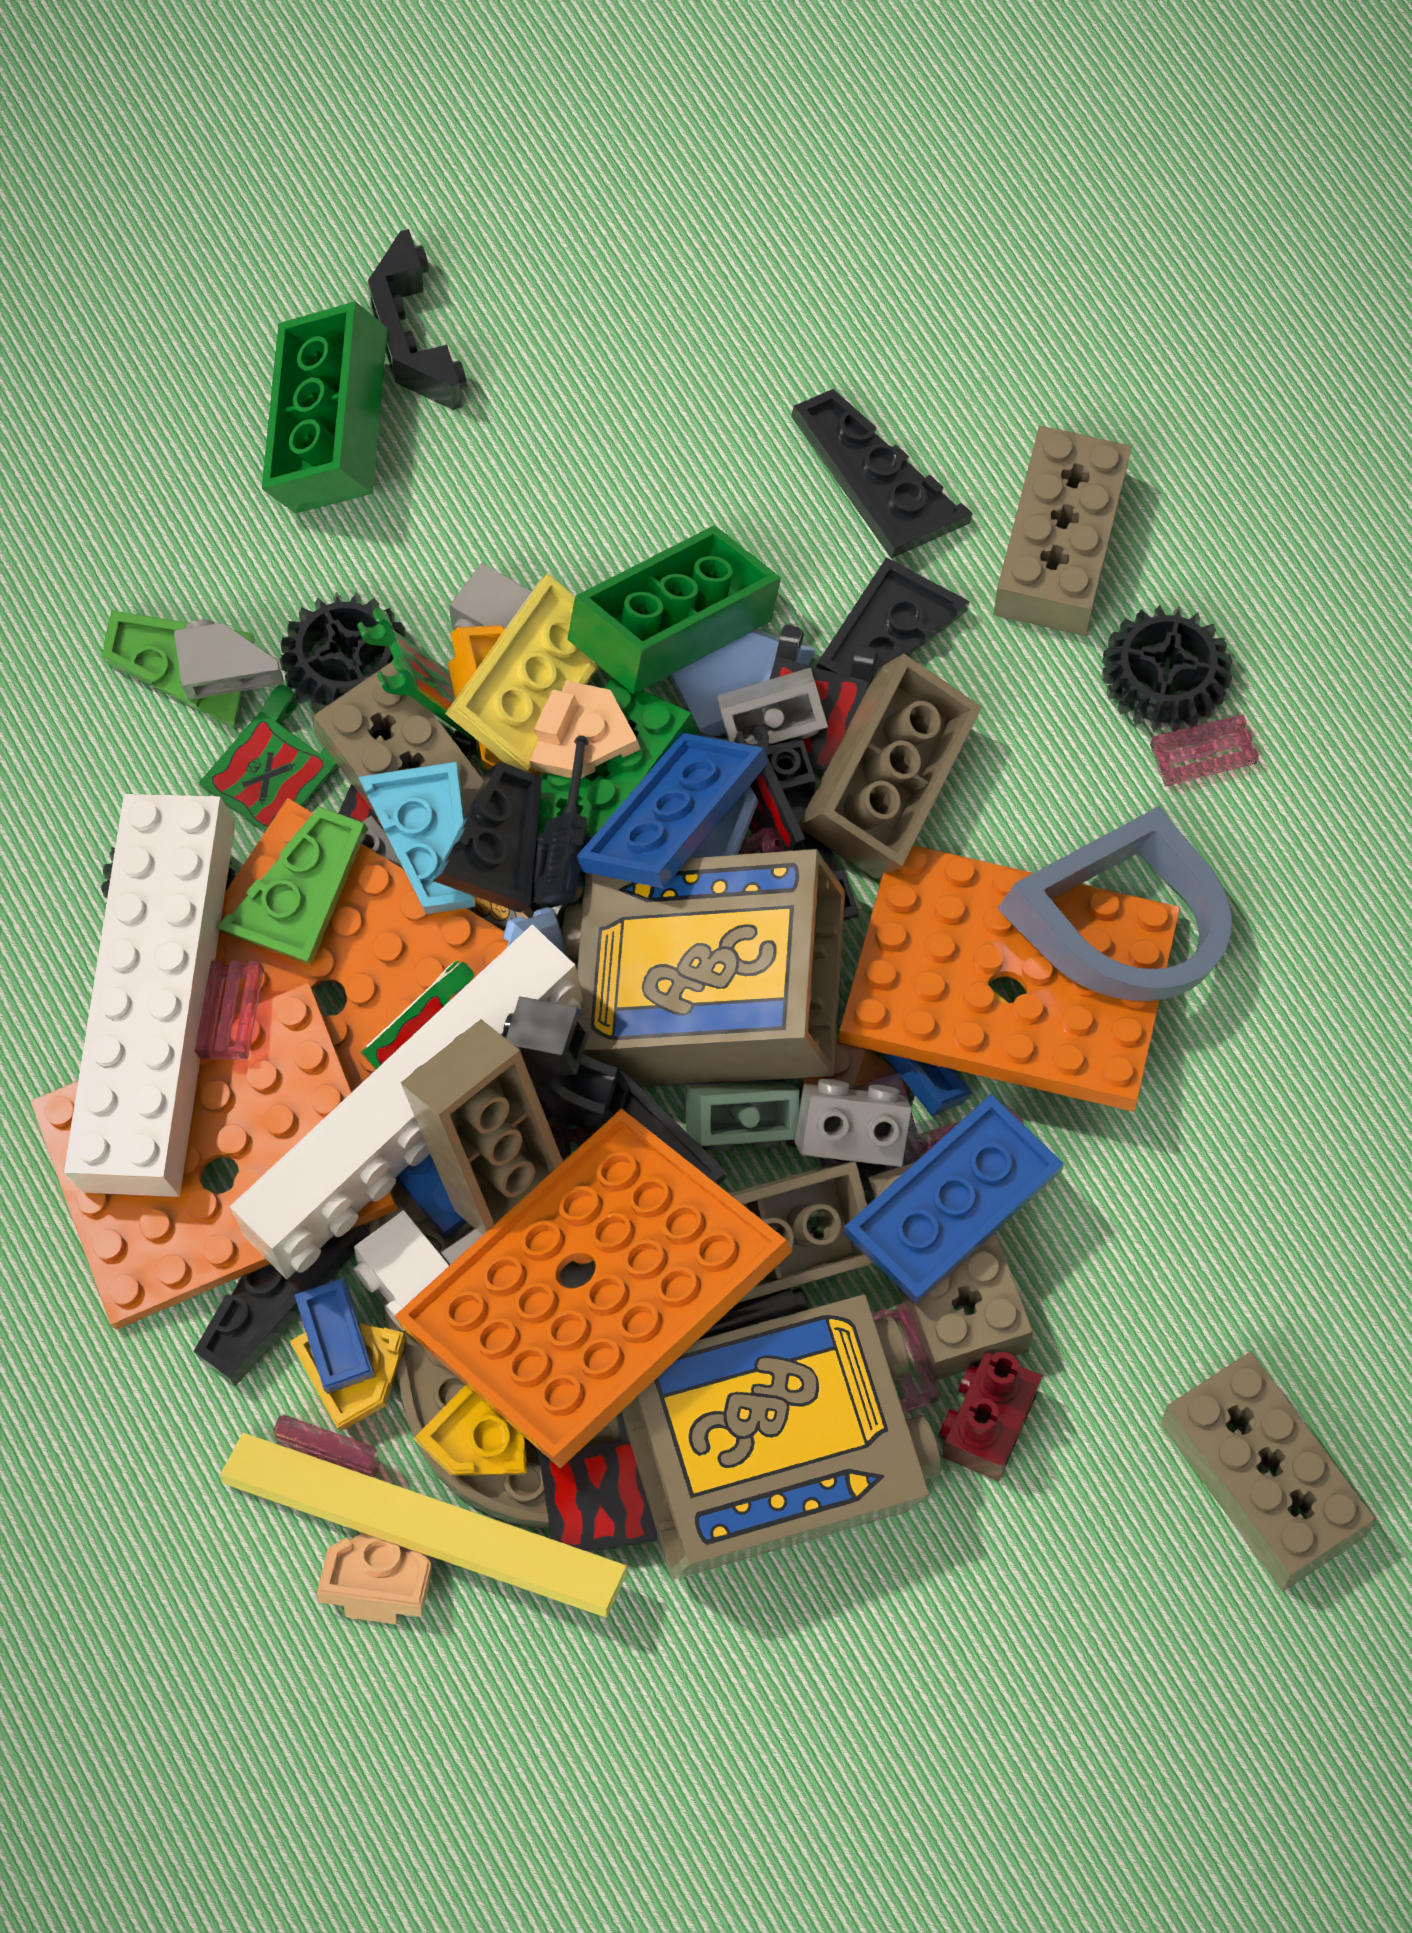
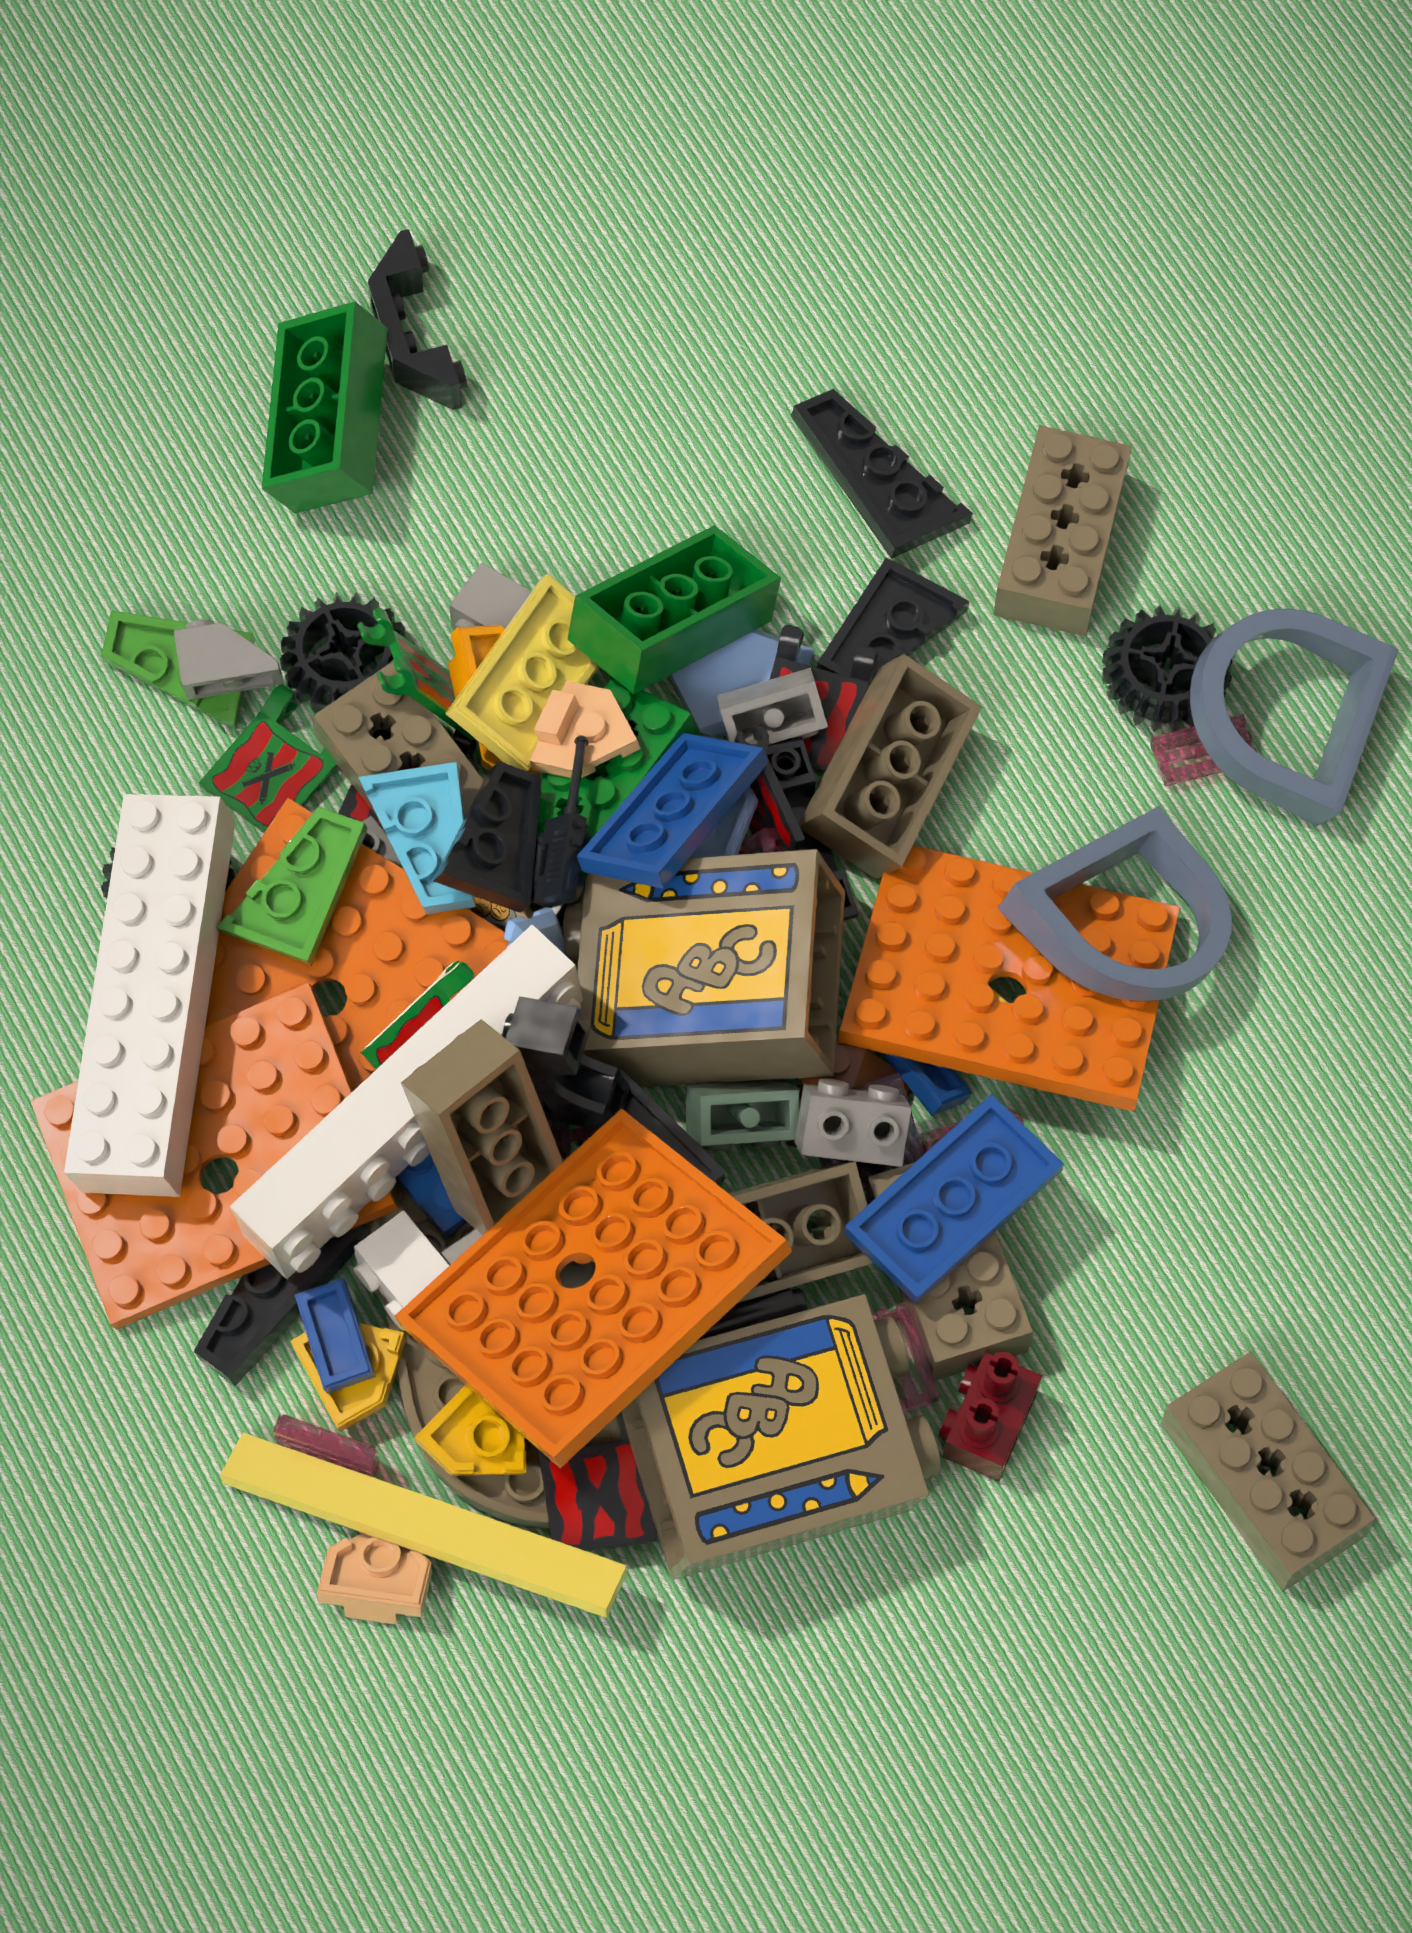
clear pink tile [195,960,264,1059] -> none
none -> sand blue window [1190,609,1398,826]

